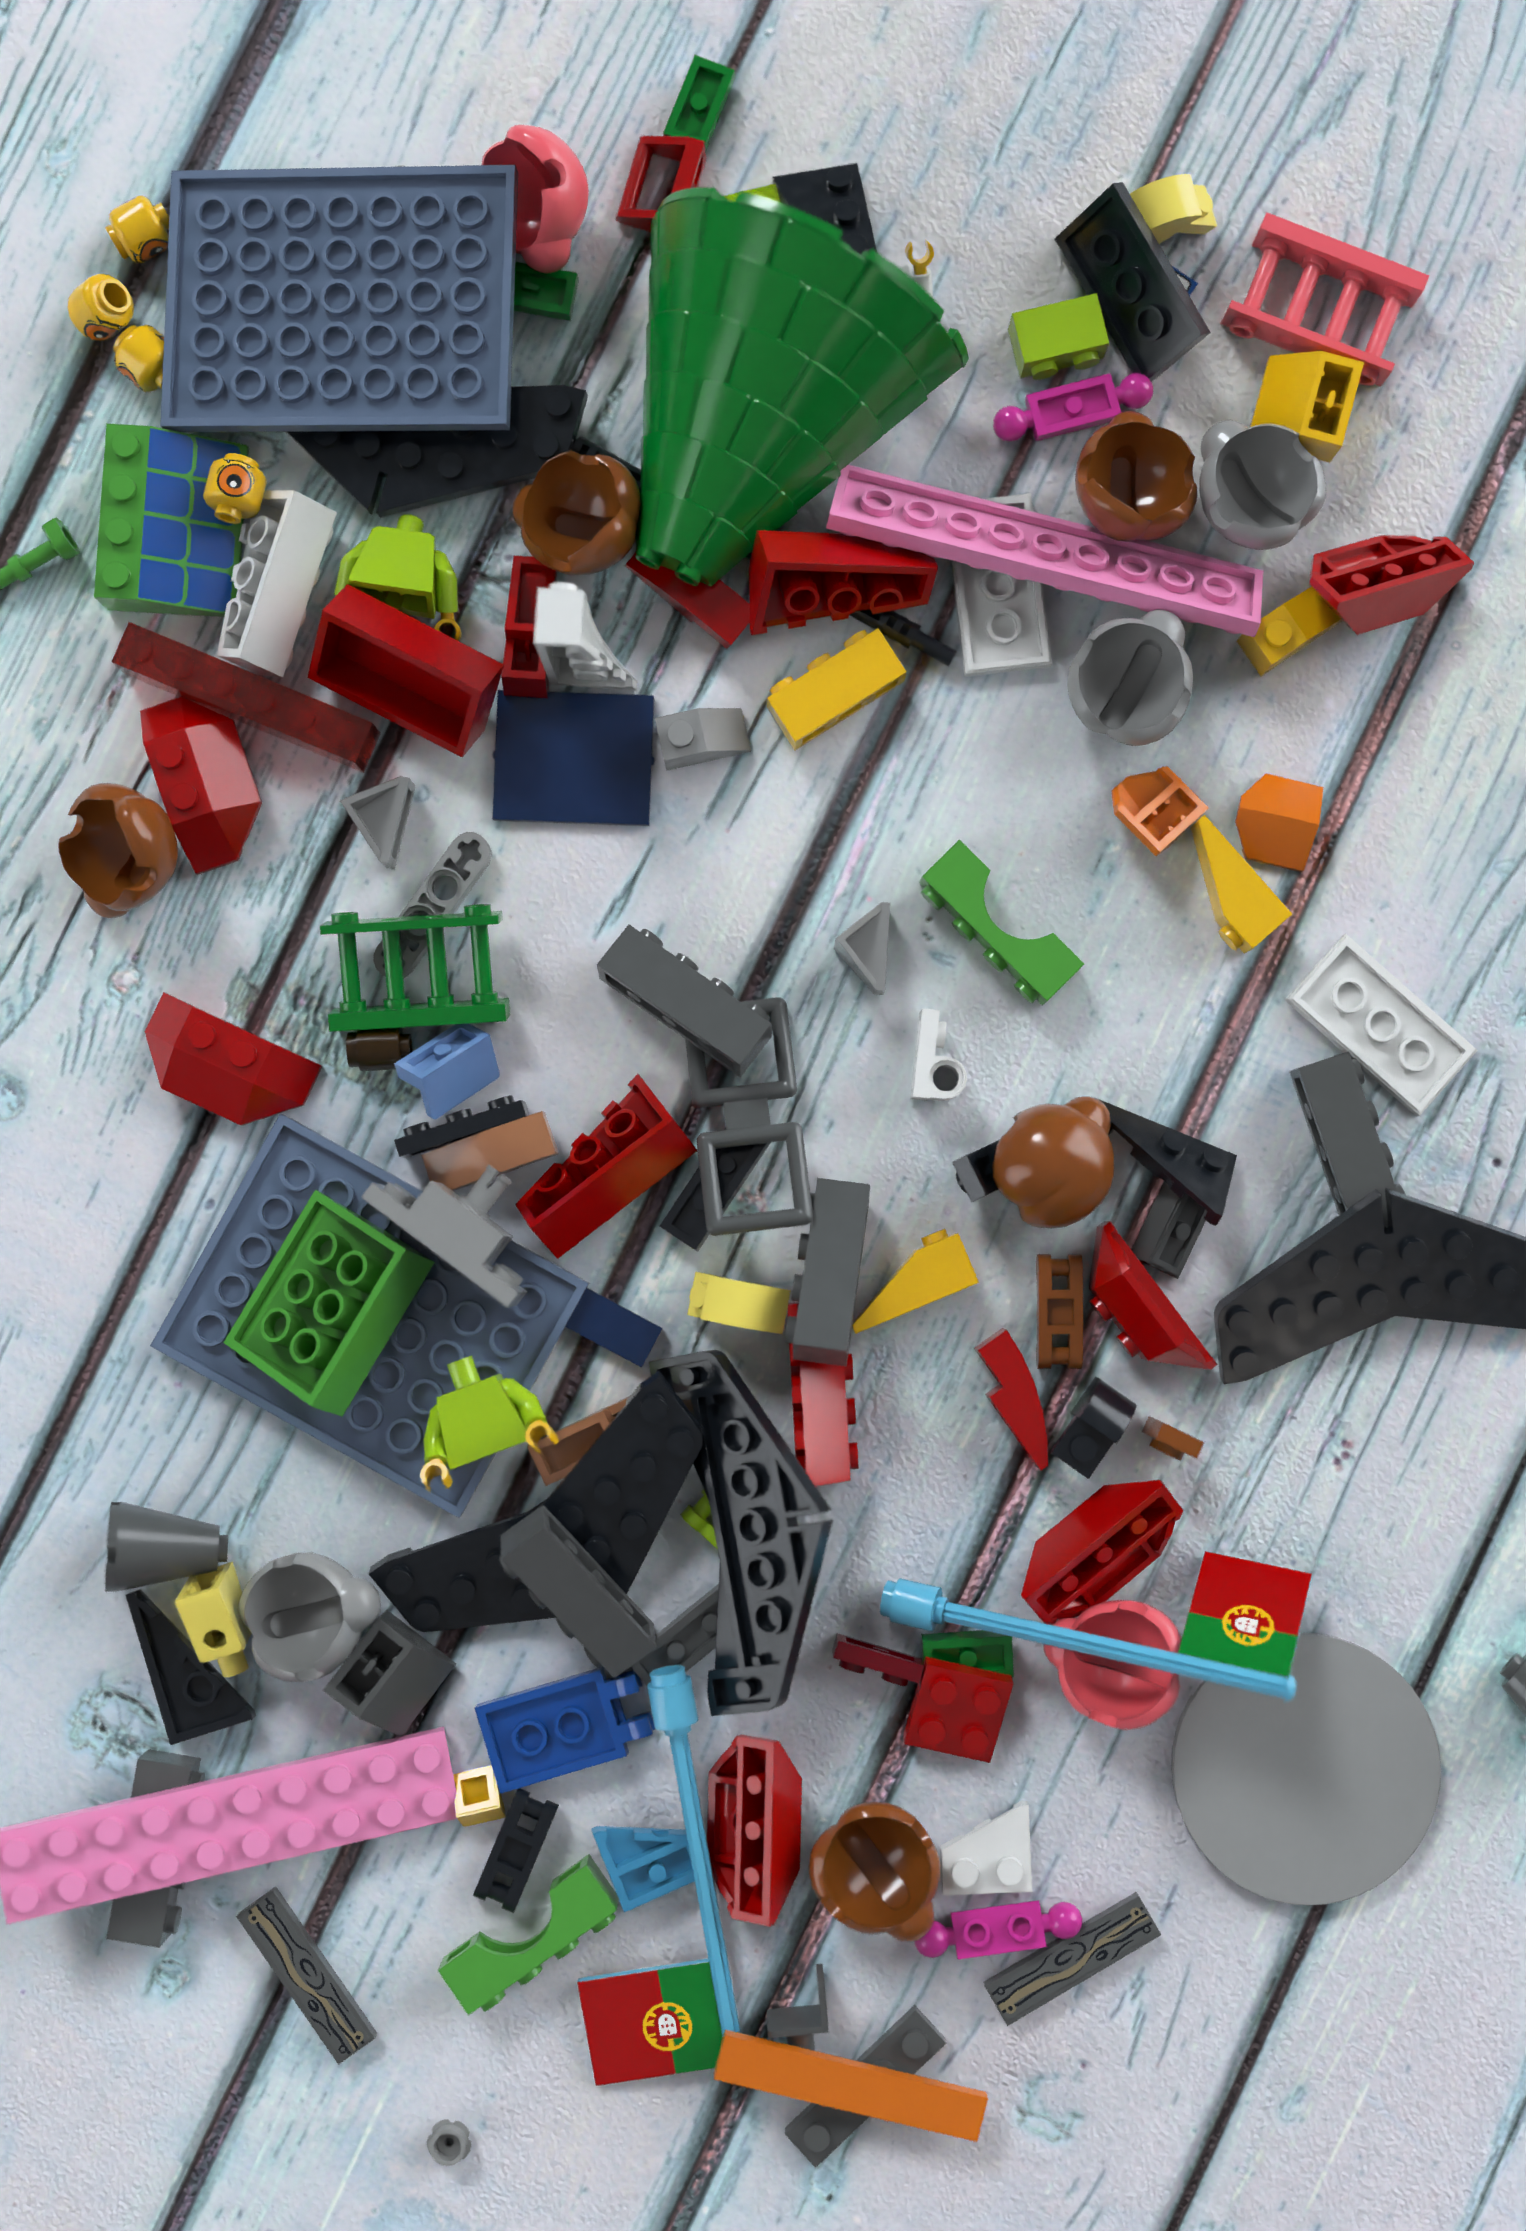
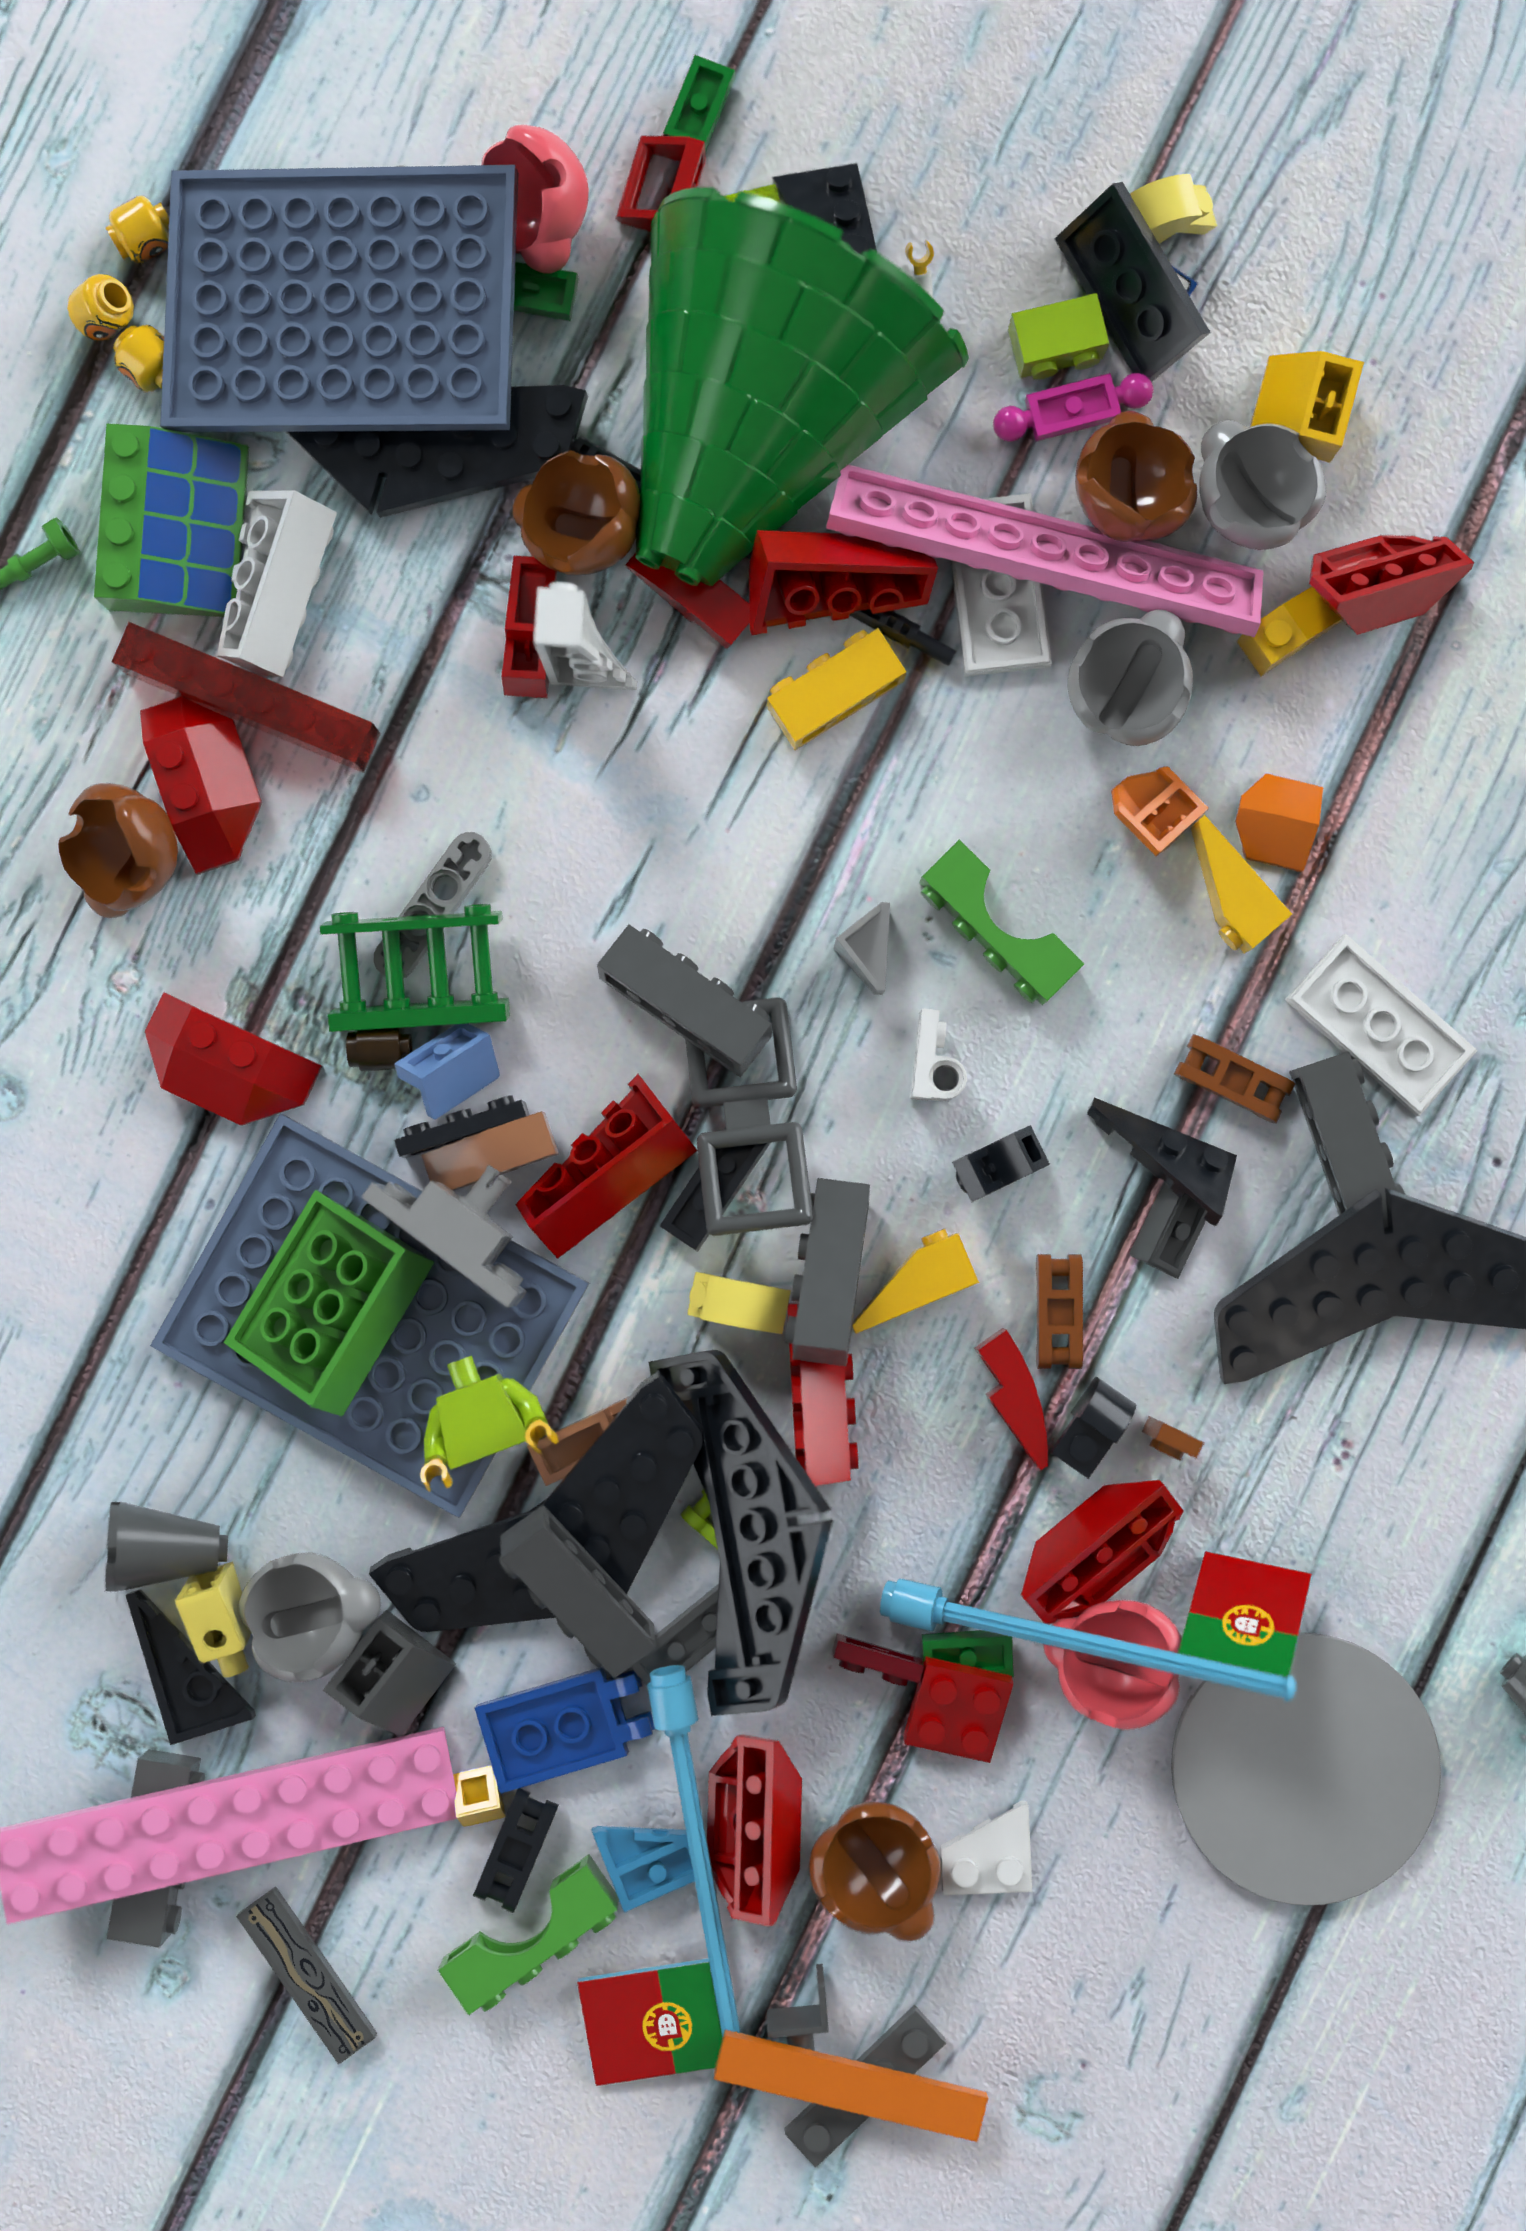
yellow head [203,453,267,524] -> none
red piece [307,584,504,758] -> none
lime torso [334,514,462,641] -> none
light grey slope [340,776,416,870] -> none
light grey plate [427,2119,471,2166] -> none
dark blue piece [492,690,655,826] -> none
dark blue tile [566,1288,663,1368] -> none
light grey slope [655,708,751,771] -> none
dark pink plate [914,1900,1082,1959] -> none
dark grey tile [984,1892,1161,2026] -> none
dark orange piece [993,1096,1114,1228] -> none
red wedge [1088,1221,1218,1370] -> none
coral fence [1221,212,1430,386] -> none
none -> dark orange plate [1174,1034,1296,1124]

